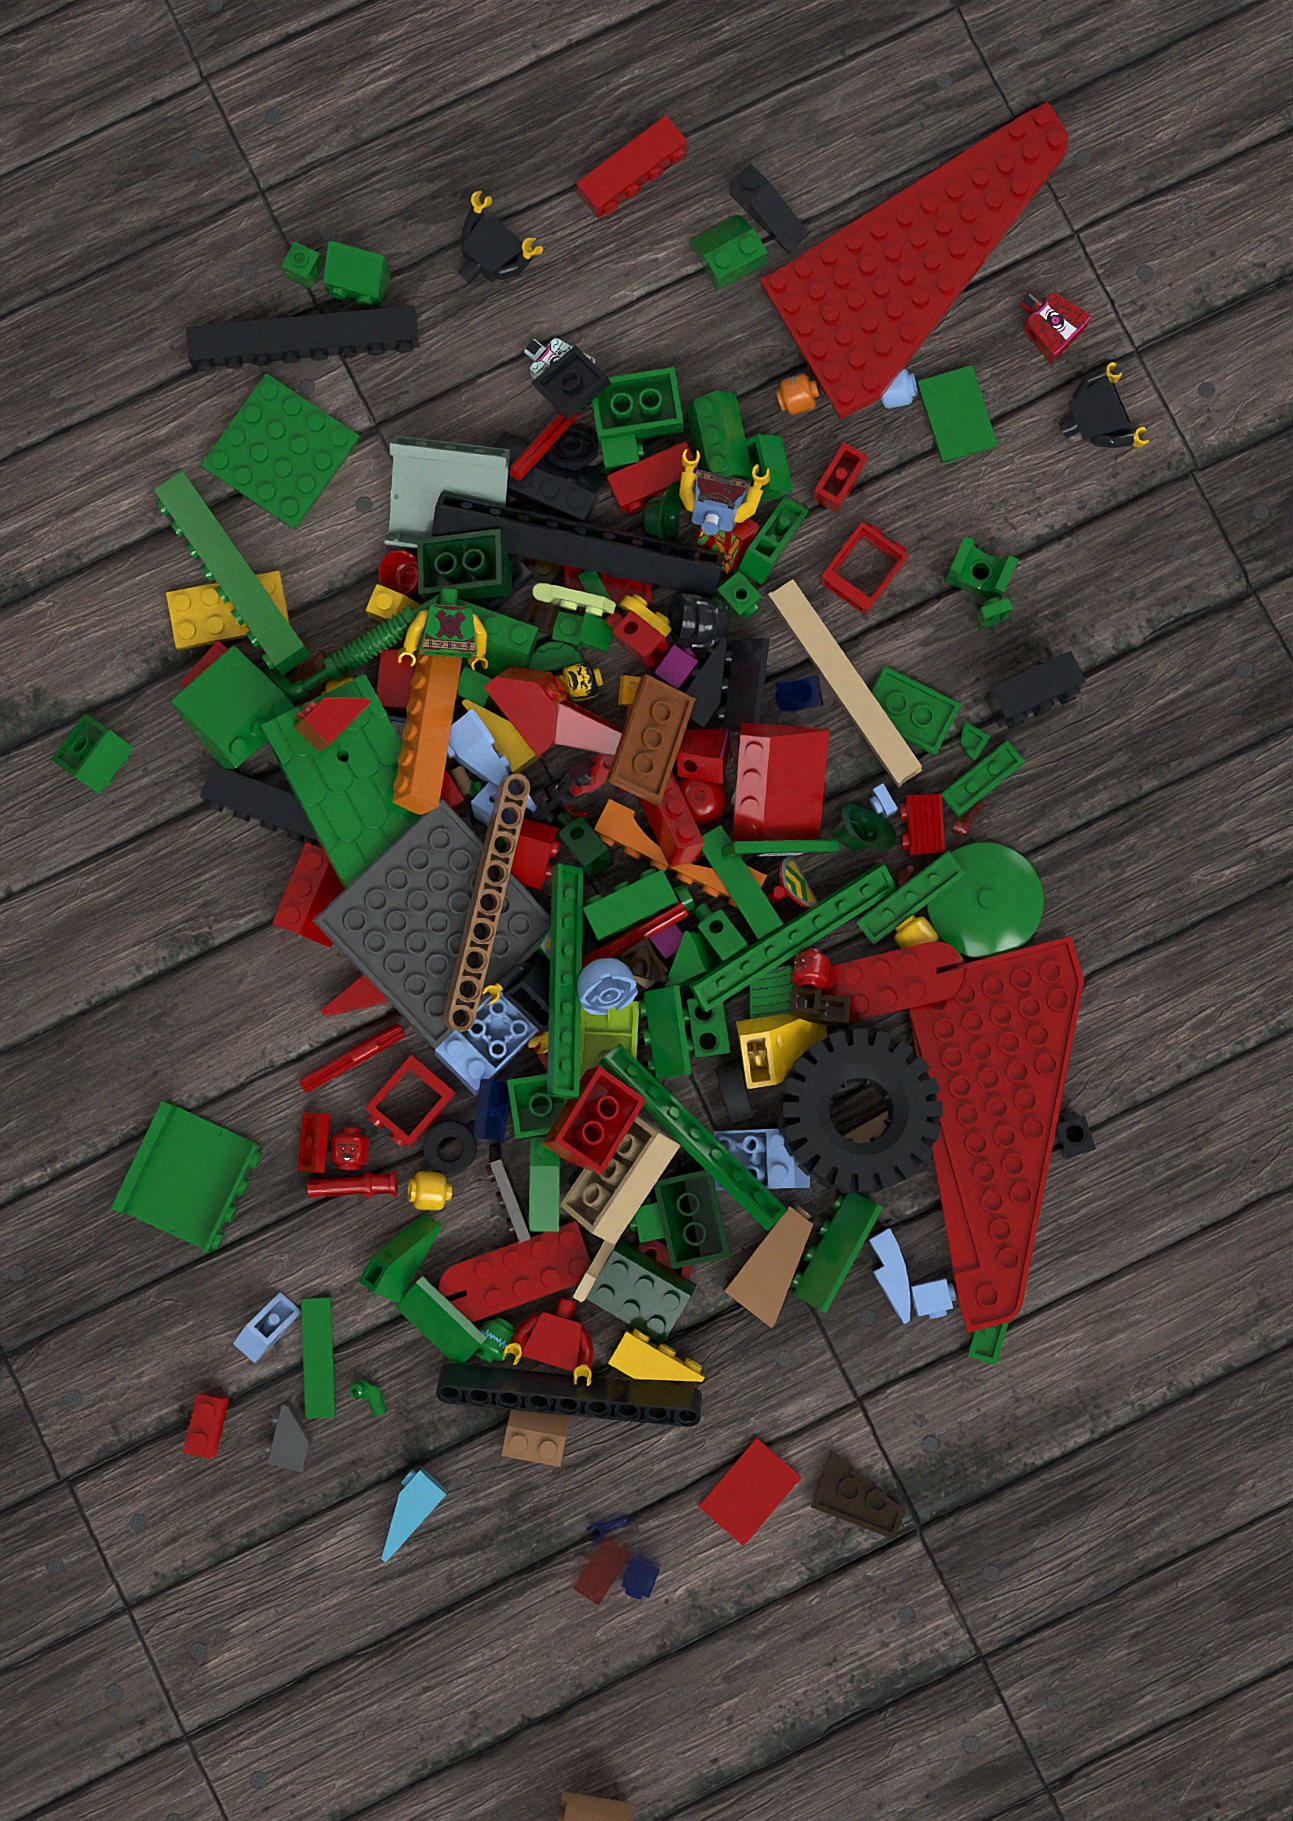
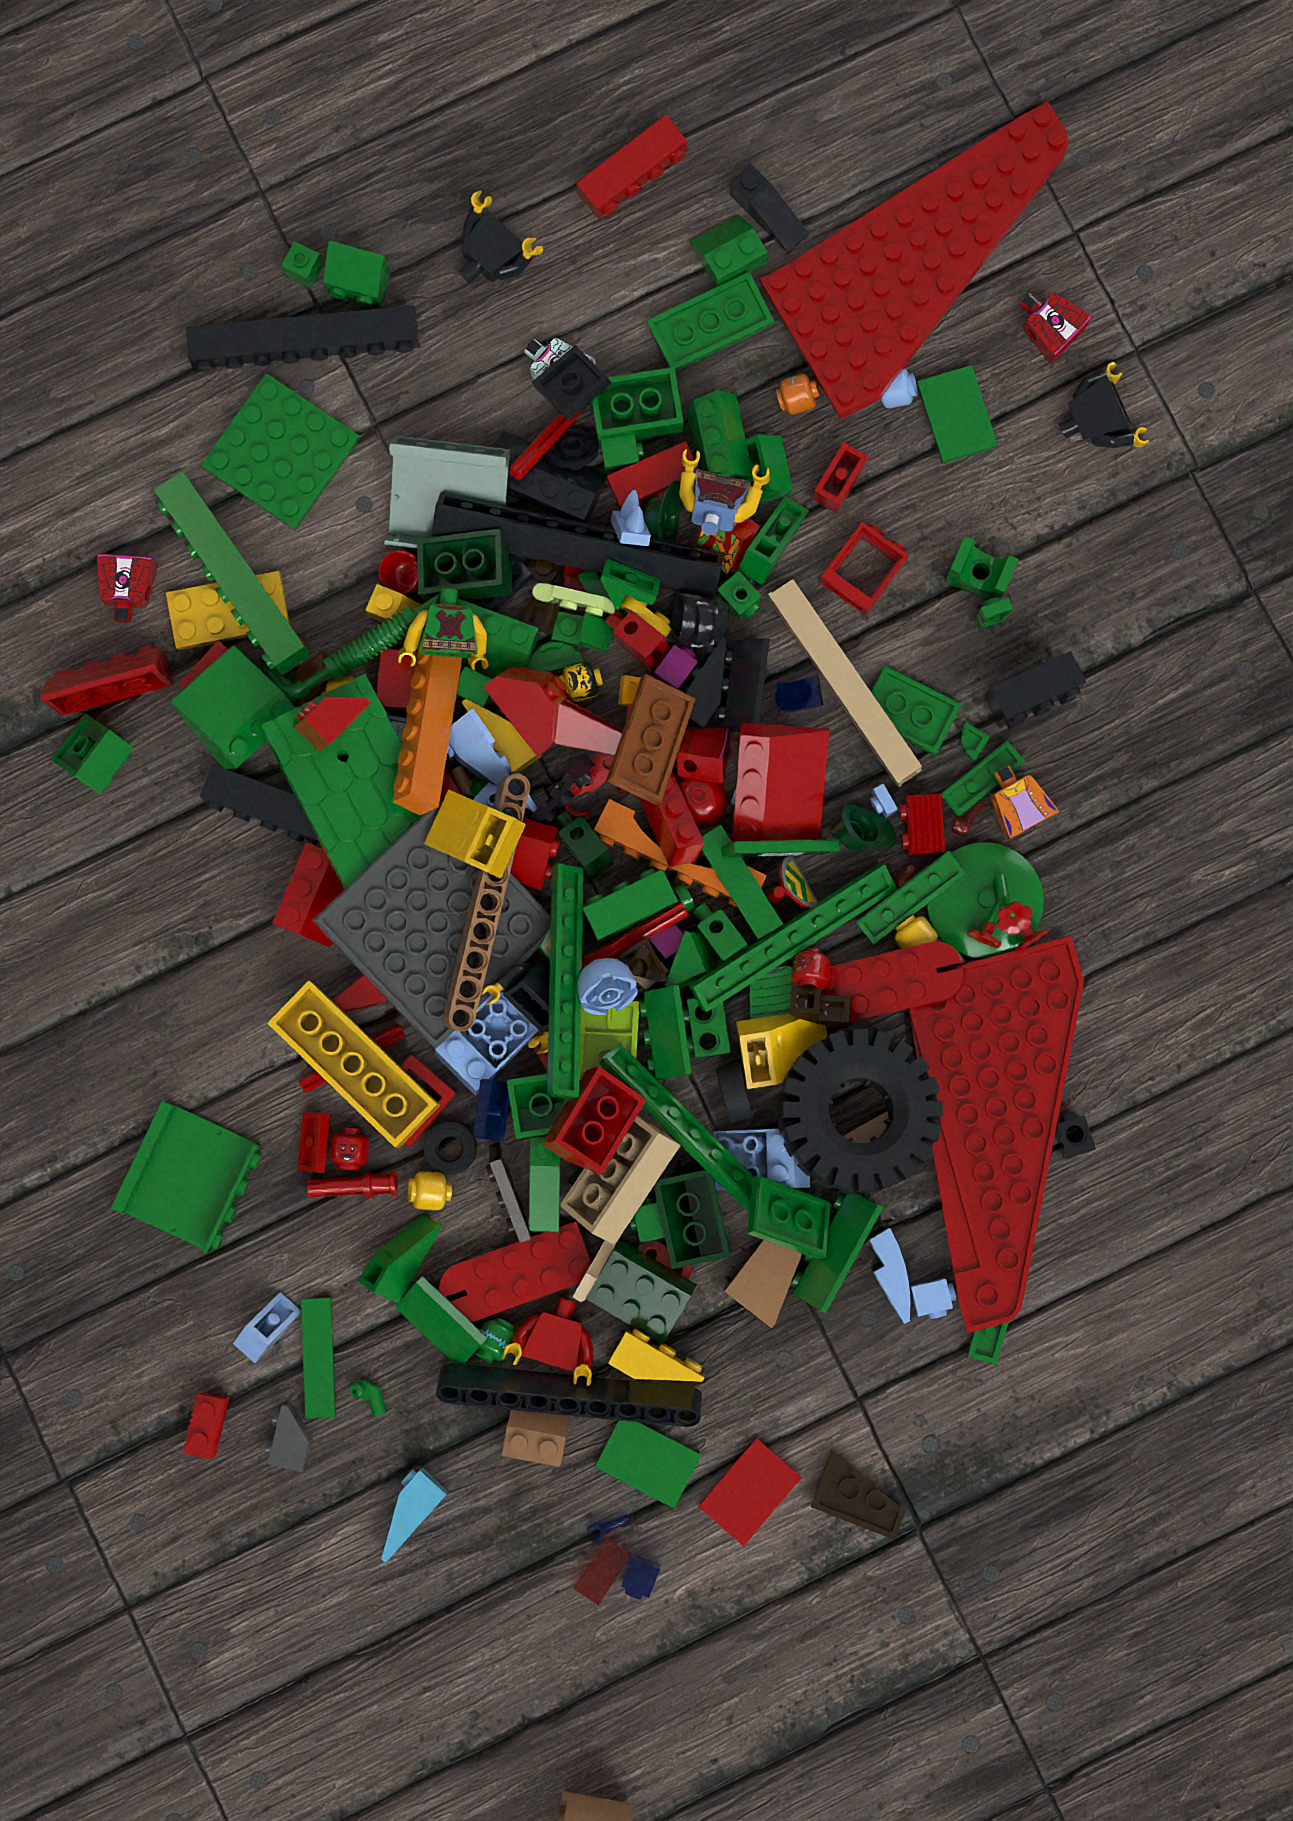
none -> red slope [40,646,173,716]
none -> red torso [97,554,157,623]
none -> yellow brick [267,980,440,1148]
none -> yellow slope [424,790,526,878]
none -> green tile [595,1420,701,1509]
none -> green slope [600,558,661,610]
none -> light blue tile [611,490,651,546]
none -> green plate [647,272,774,372]
none -> green tile [747,1175,831,1260]
none -> red plant [967,874,1048,951]
none -> torso [990,765,1059,839]

